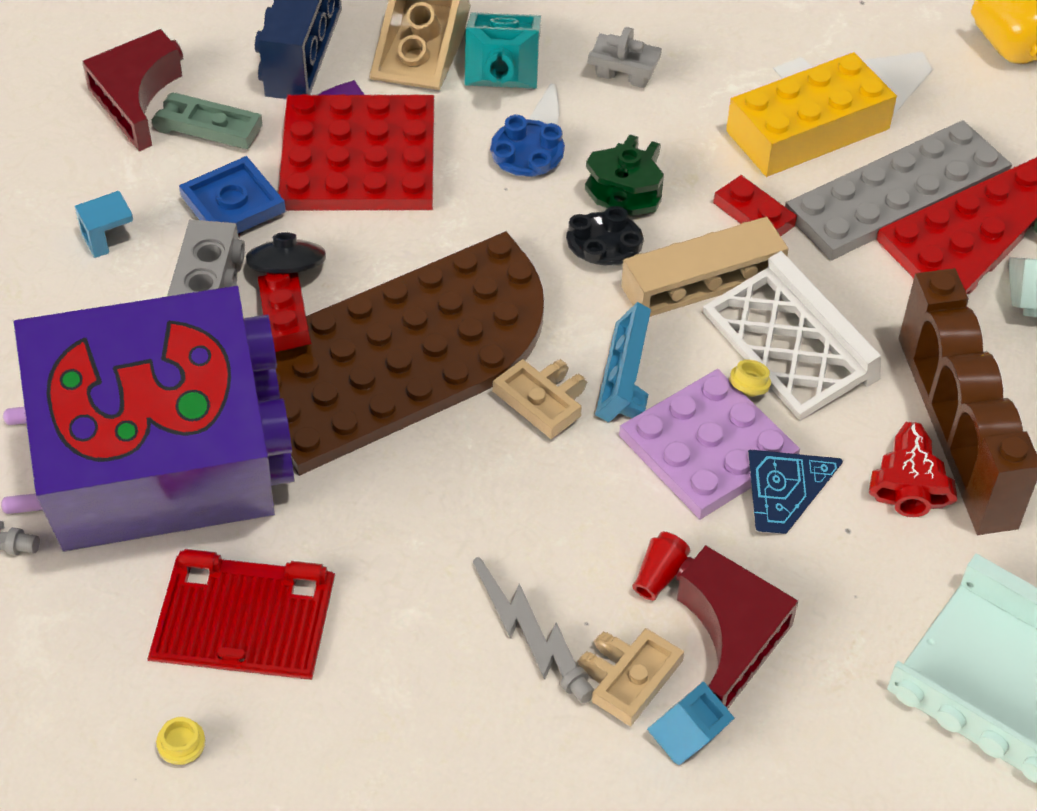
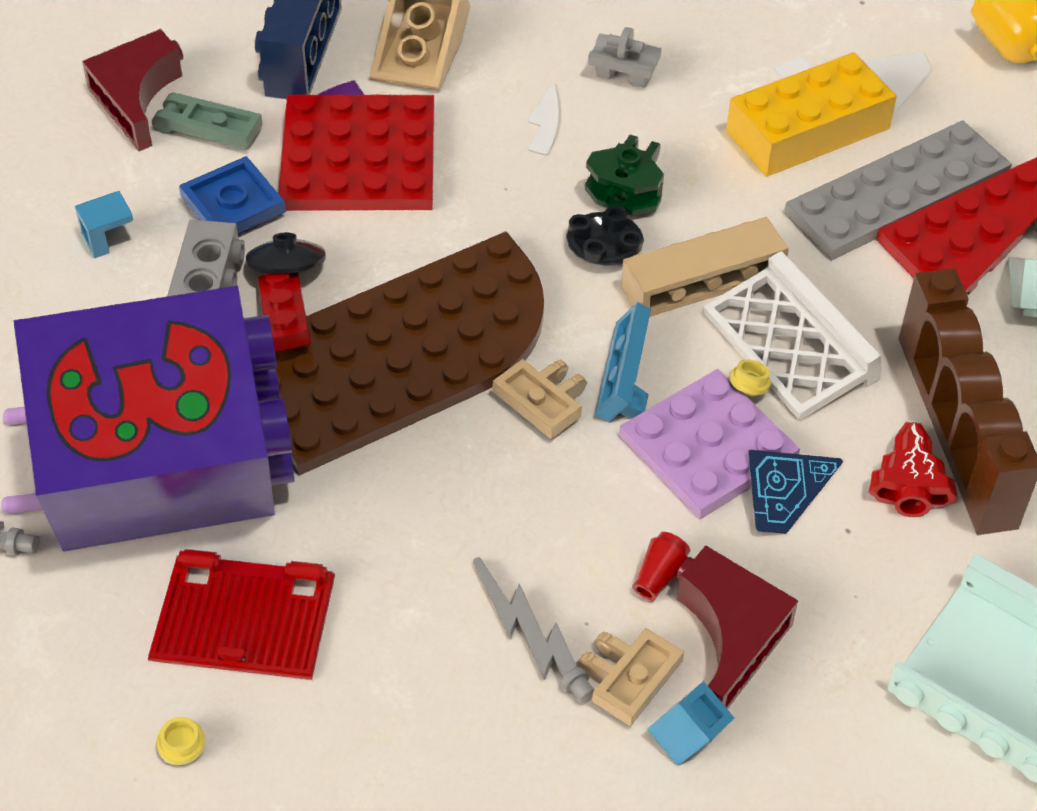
teal plate [465,12,541,89] -> none
blue dish [490,115,565,177] -> none
red plate [713,175,797,236] -> none

